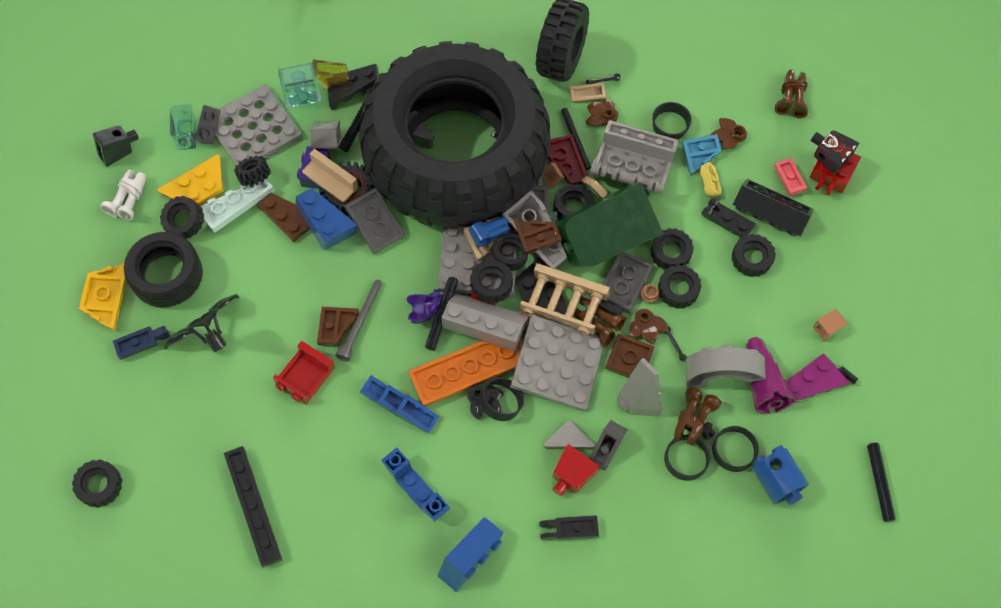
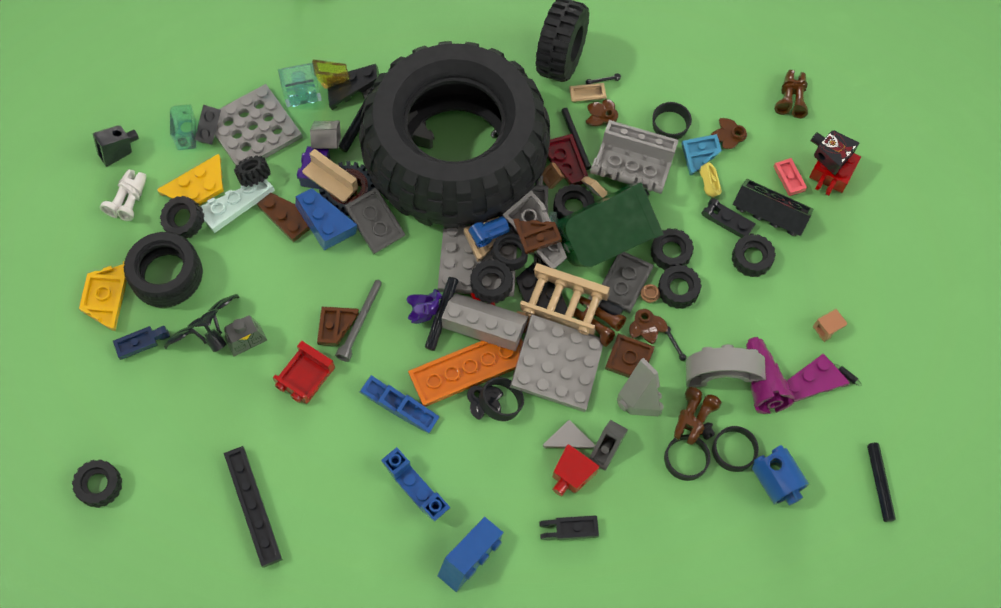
none -> dark grey torso [224,315,267,356]

